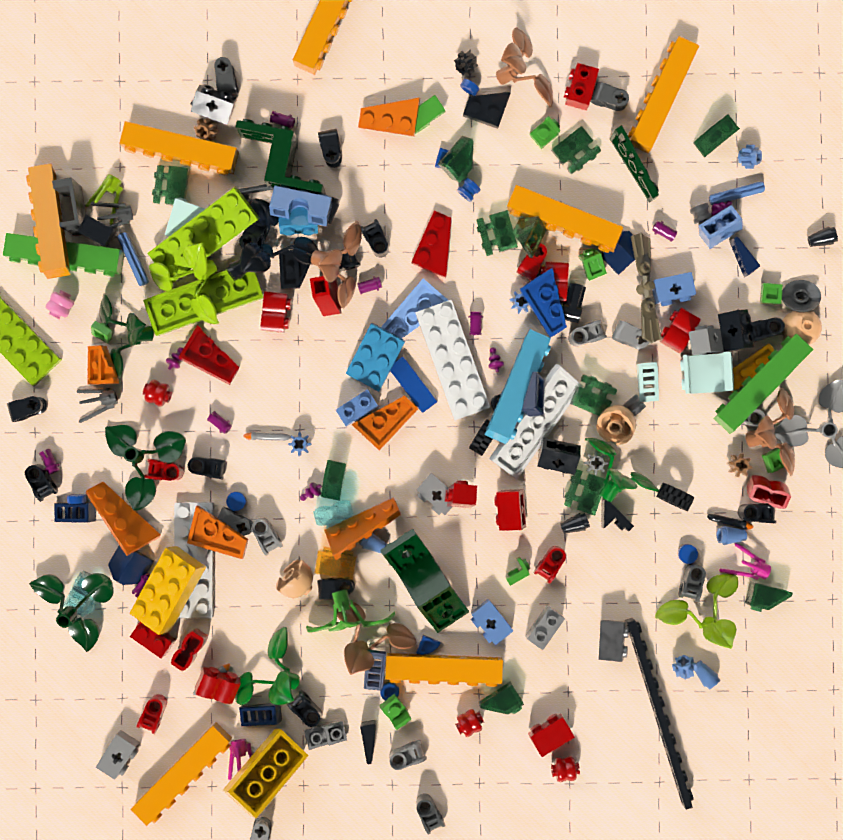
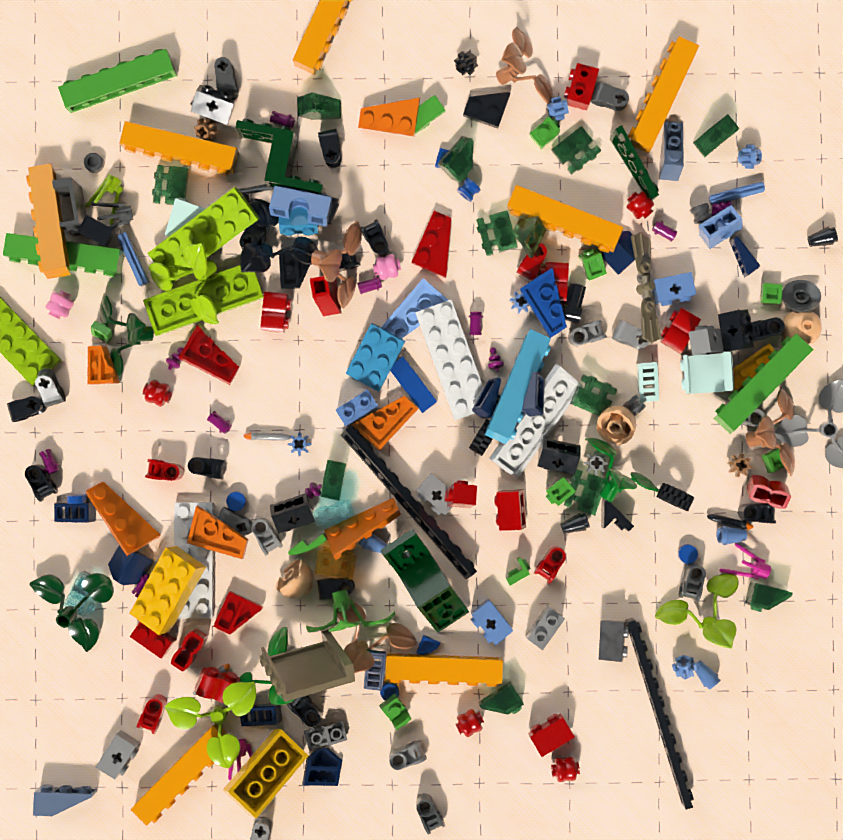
dark grey plant [76,388,118,423] -> none
dark green plant [105,425,186,511] -> none
black cone [226,259,247,281] -> none
black slope [360,720,376,765] -> none
blue tile [460,78,479,96] -> none
none -> sand blue slope [33,784,97,817]
none -> piece [35,368,66,407]
none -> bright green brick [58,49,177,113]
none -> dark grey tile [84,153,104,173]
none -> lime plant [165,682,256,768]
none -> red wing [213,591,264,635]
none -> dark tan panel [259,629,355,702]
none -> black brick [270,493,315,534]
none -> bright green slope [287,533,328,555]
none -> clear green slope [297,92,341,120]
none -> dark blue slope [302,747,343,786]
none -> black plate [341,425,477,579]
none -> bright pink piece [373,254,401,280]
none -> dark blue slope [472,377,502,419]
none -> bright green bracket [545,476,576,506]
none -> medium blue gear [547,96,569,121]
none -> red piece [626,191,654,219]
none -> sand blue slope [659,121,684,181]

